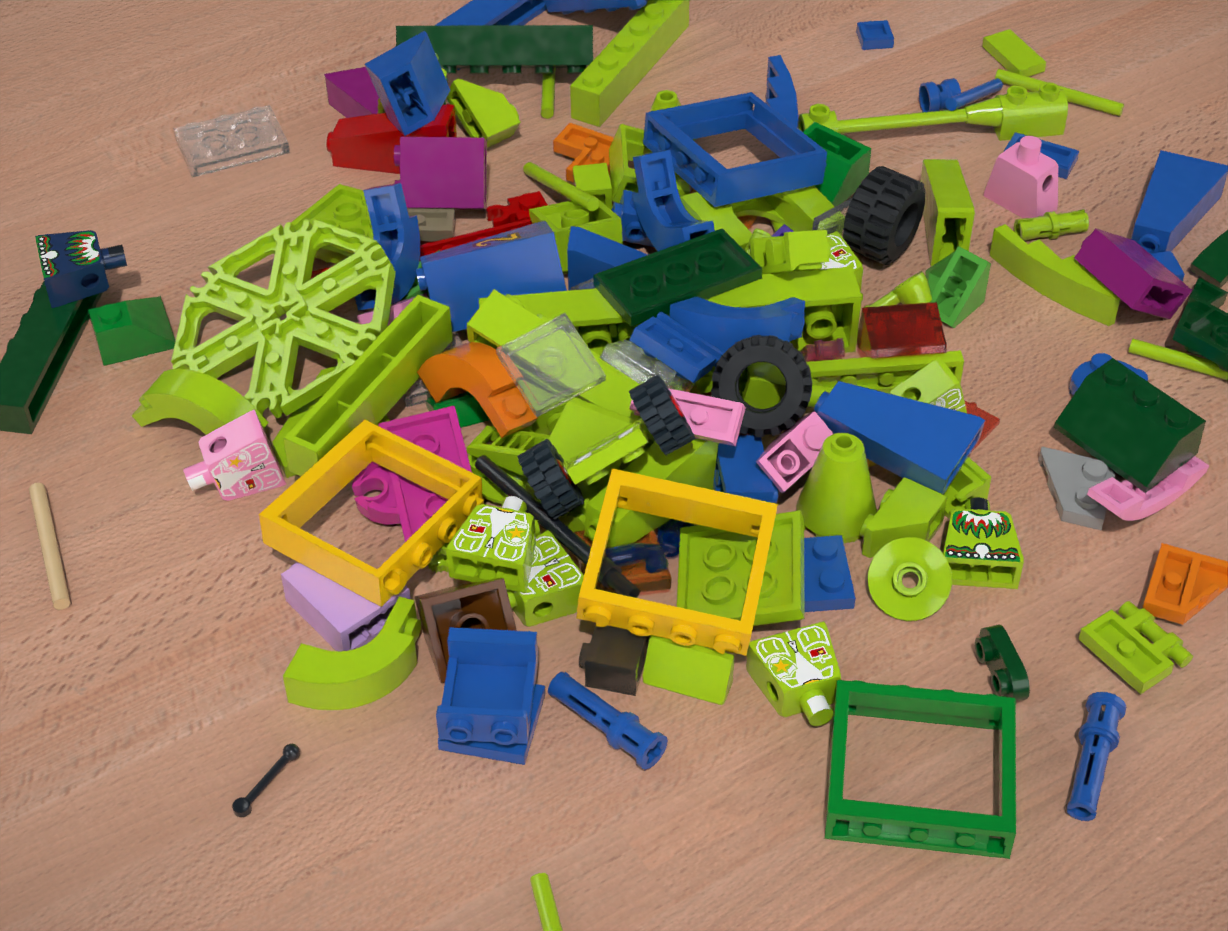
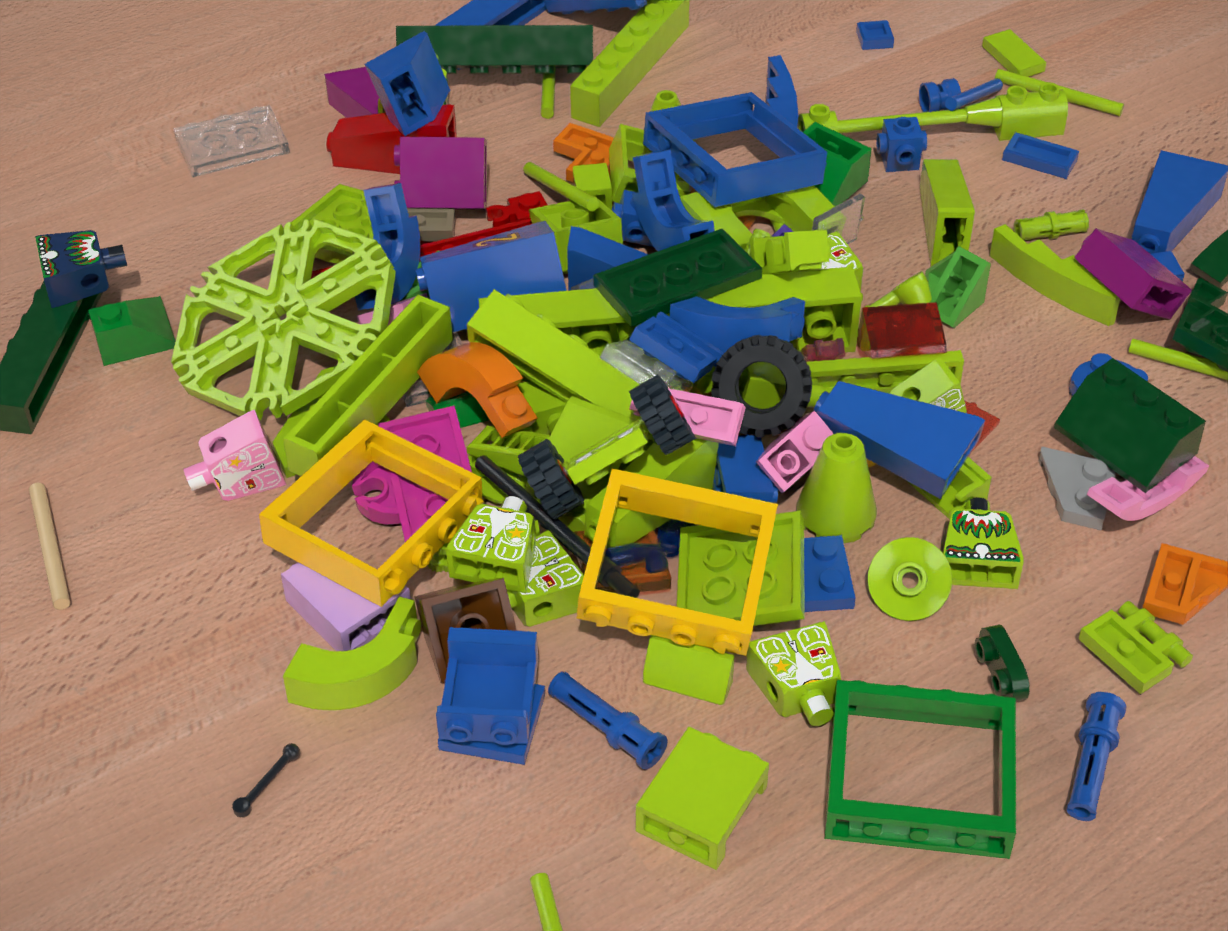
lime arch [132,369,269,435] -> none
lime slope [446,78,521,148] -> none
clear plate [496,313,606,417] -> none
clear smoke slope [579,625,651,696] -> none
black tyre [843,166,926,265] -> none
lime slope [860,477,947,558] -> none
bright pink torso [983,136,1058,219] -> none
none -> lime panel [636,727,769,870]
none -> blue brick [876,117,927,172]

